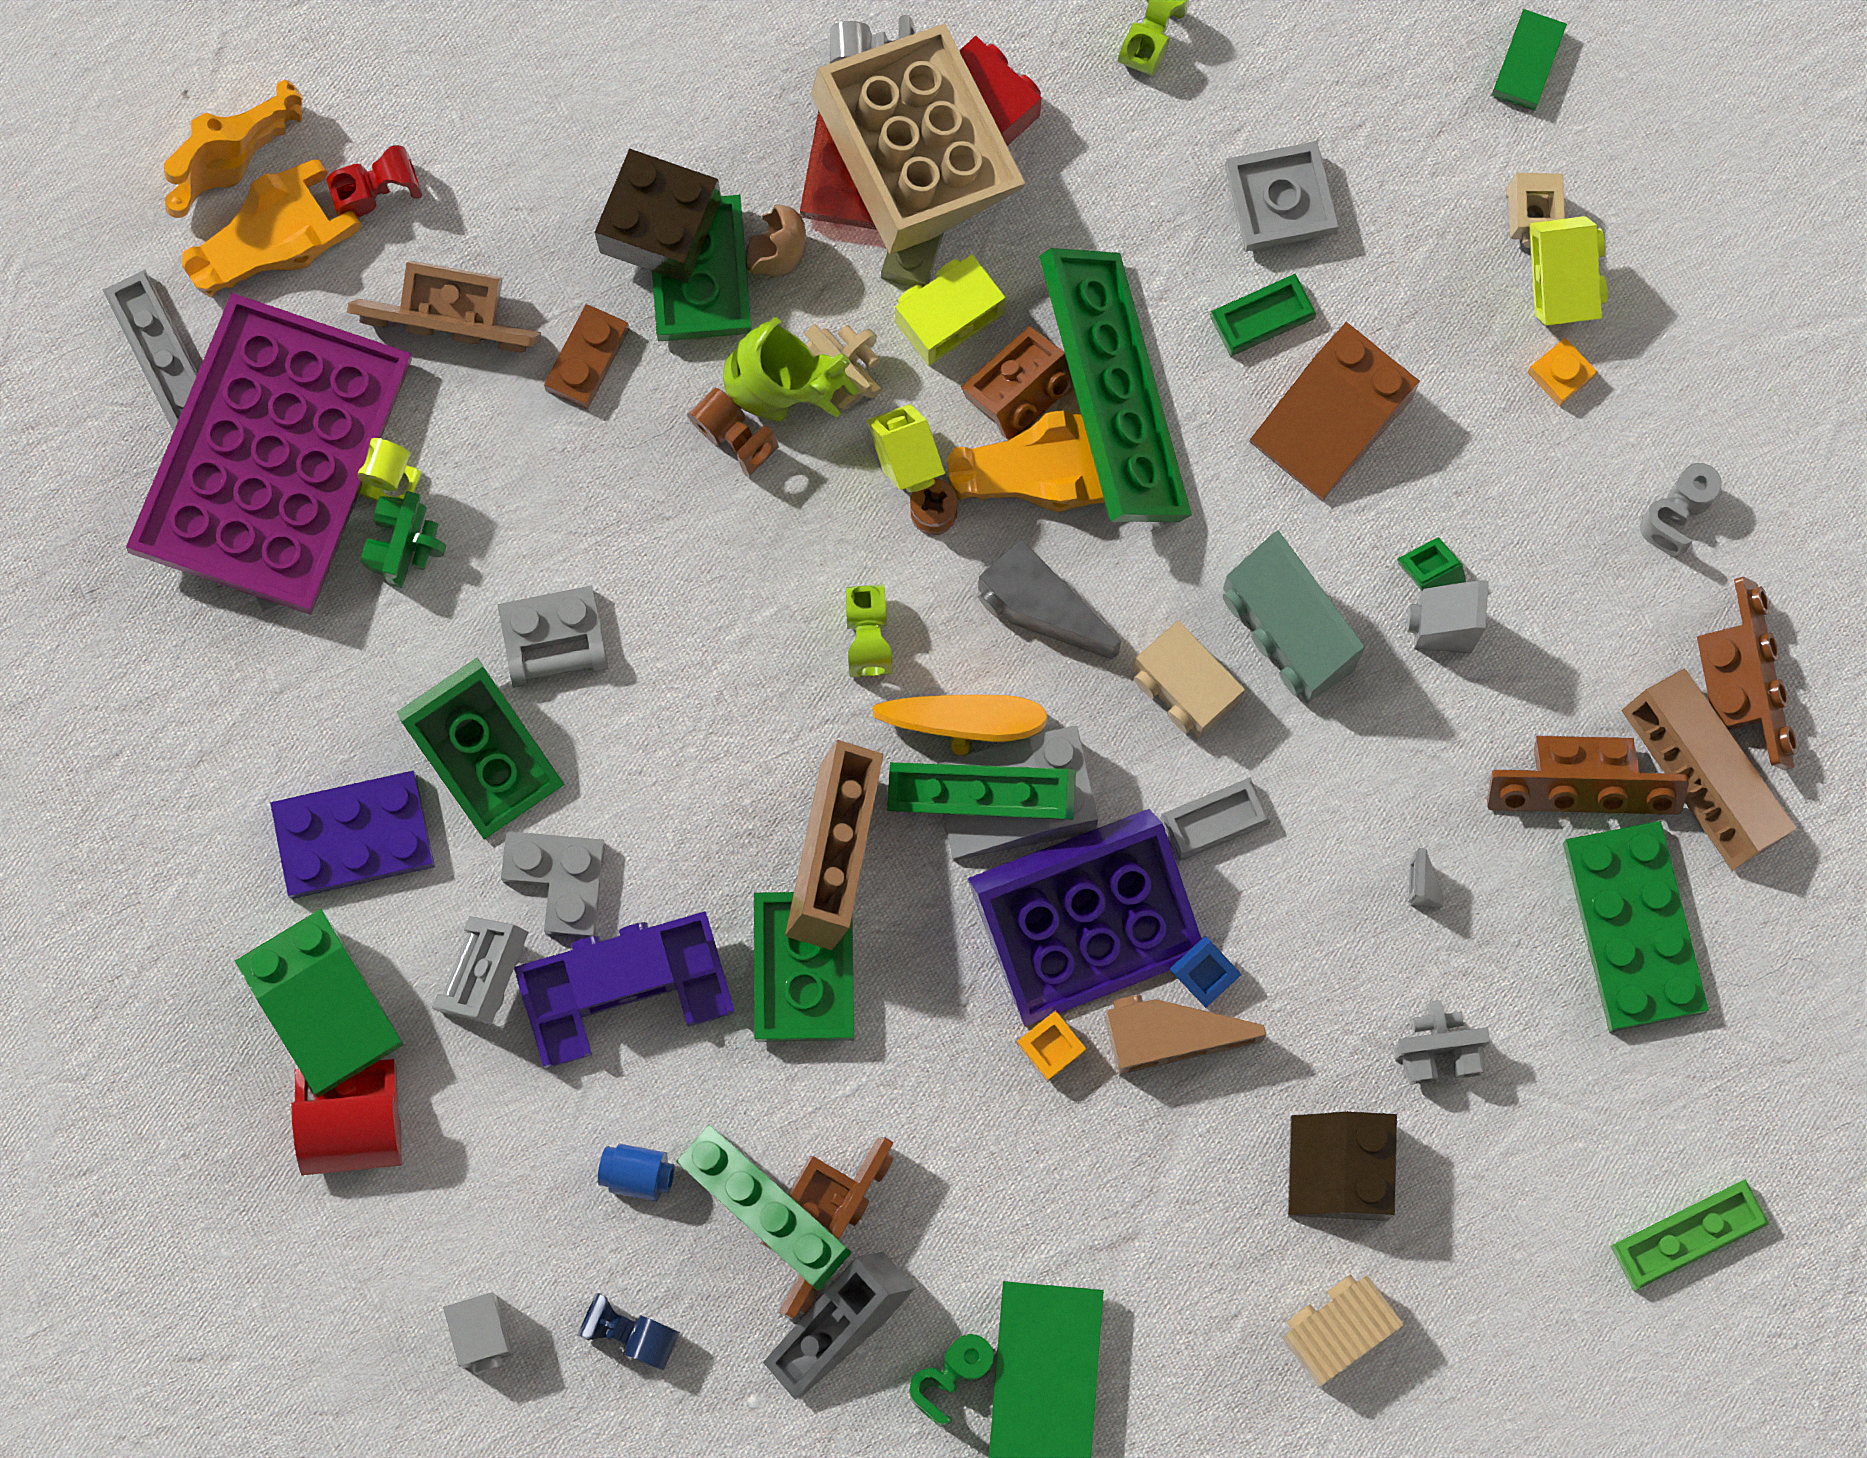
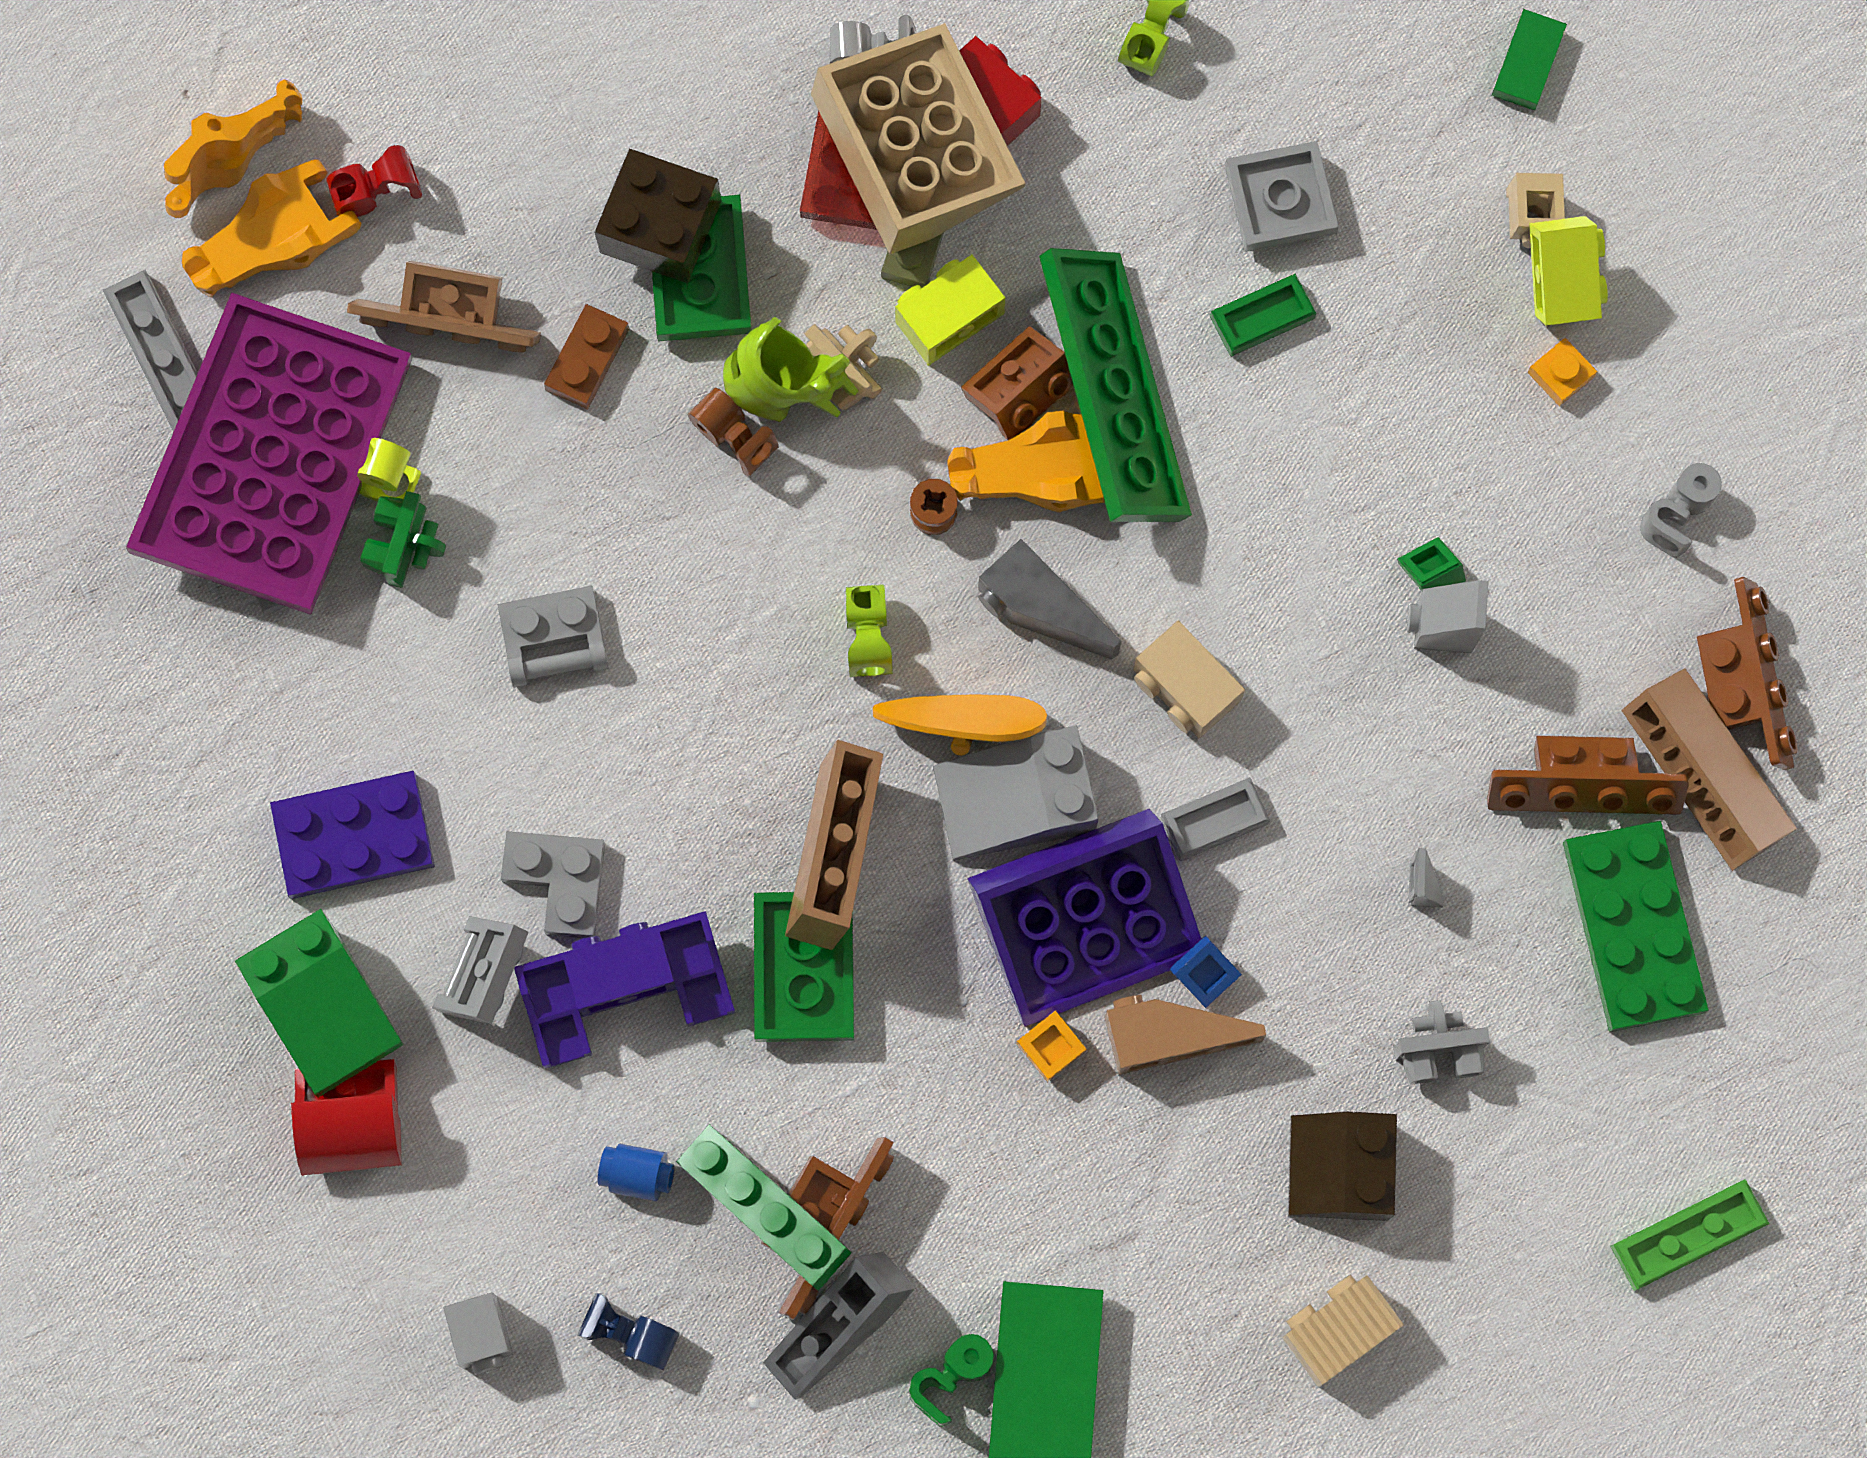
green slope [397,657,565,840] -> none
medium nougat hair [746,204,807,277] -> none
neon yellow brick [866,404,945,492] -> none
green plate [887,762,1076,820] -> none
sand green slope [1223,530,1365,703] -> none
dark orange slope [1249,322,1420,501] -> none

